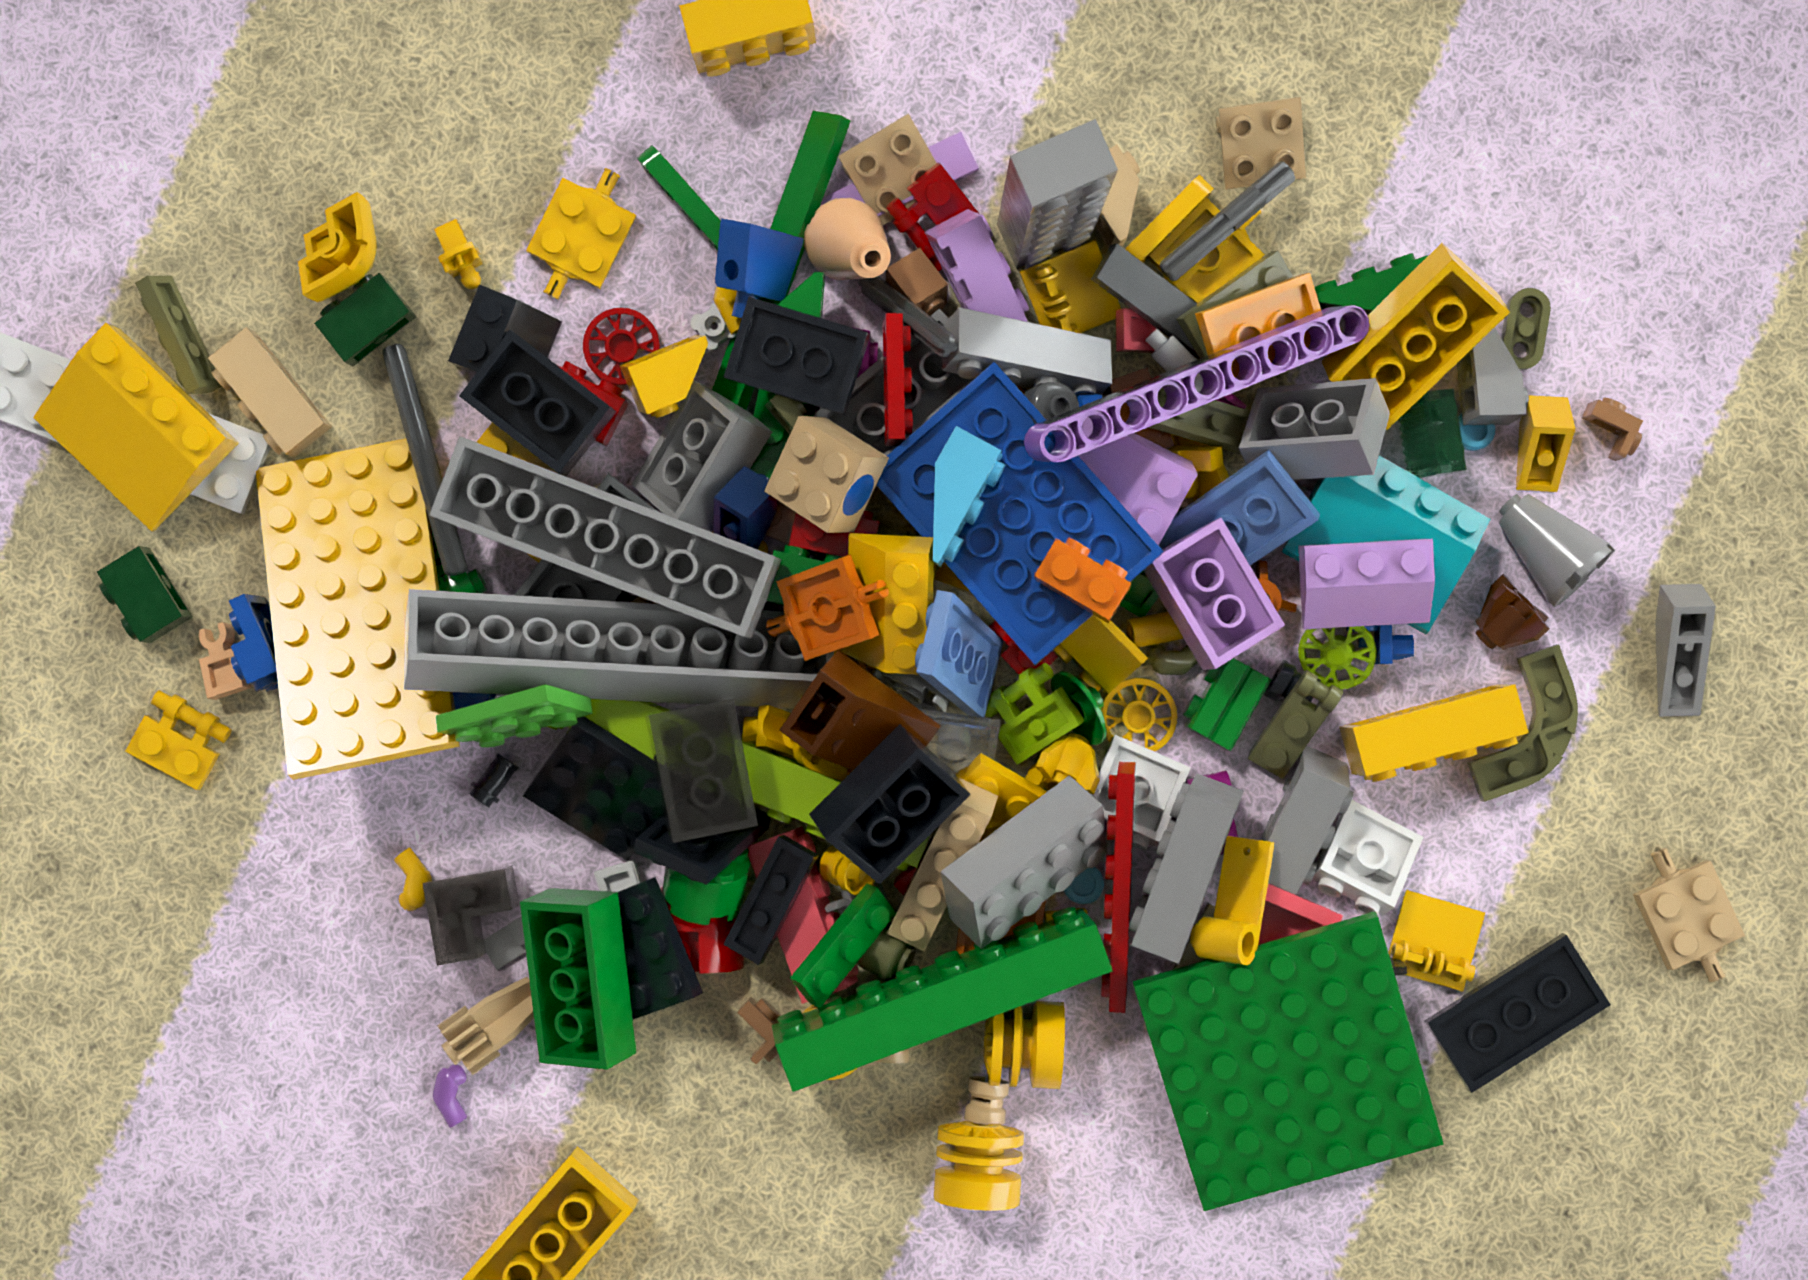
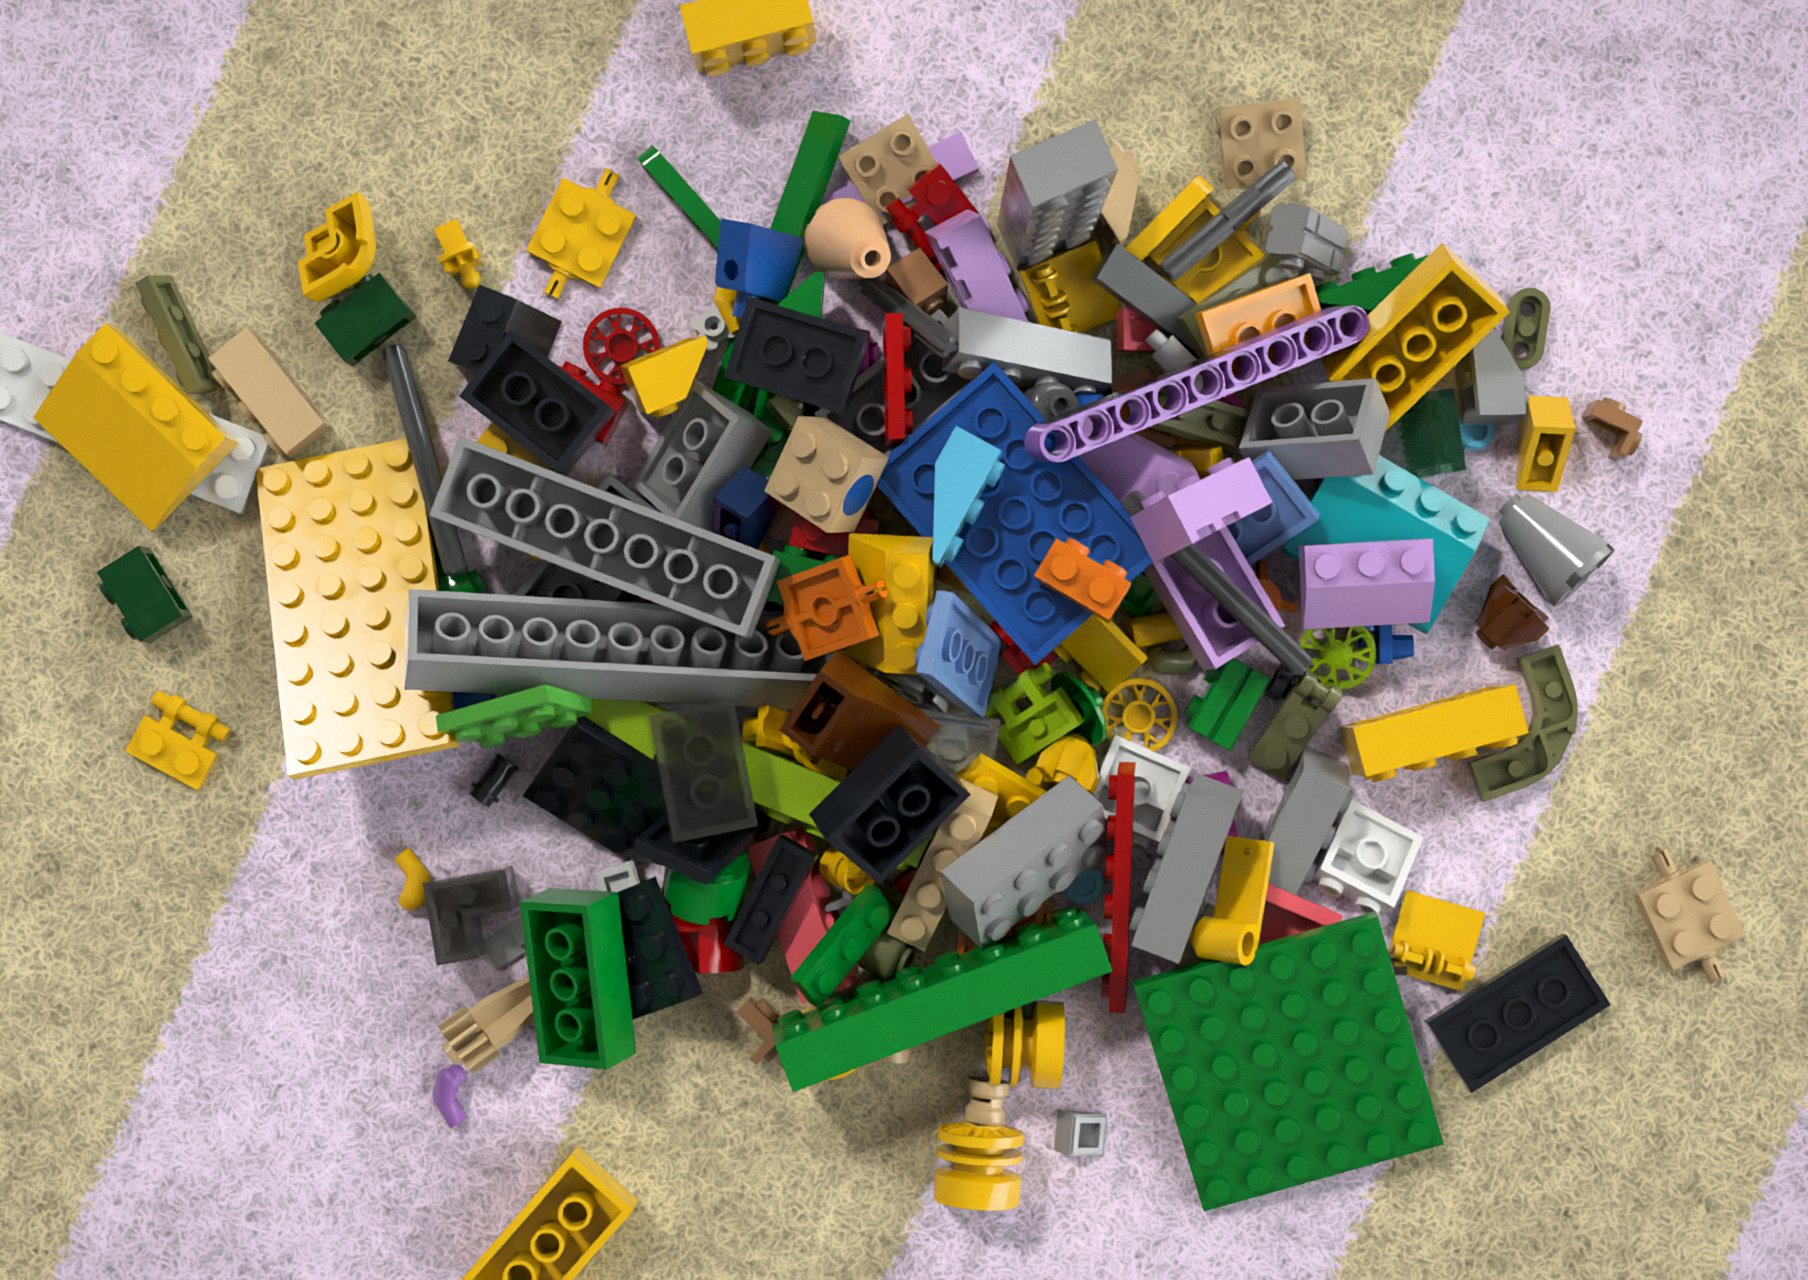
light nougat plate [199,622,251,700] -> none
blue plate [229,594,278,692] -> none
light grey slope [1655,584,1716,717] -> none
none -> light grey slope [1054,1110,1107,1156]
none -> dark grey axle [1121,490,1313,675]
none -> lavender wedge [1130,457,1273,563]
none -> light grey brick [1265,204,1348,281]

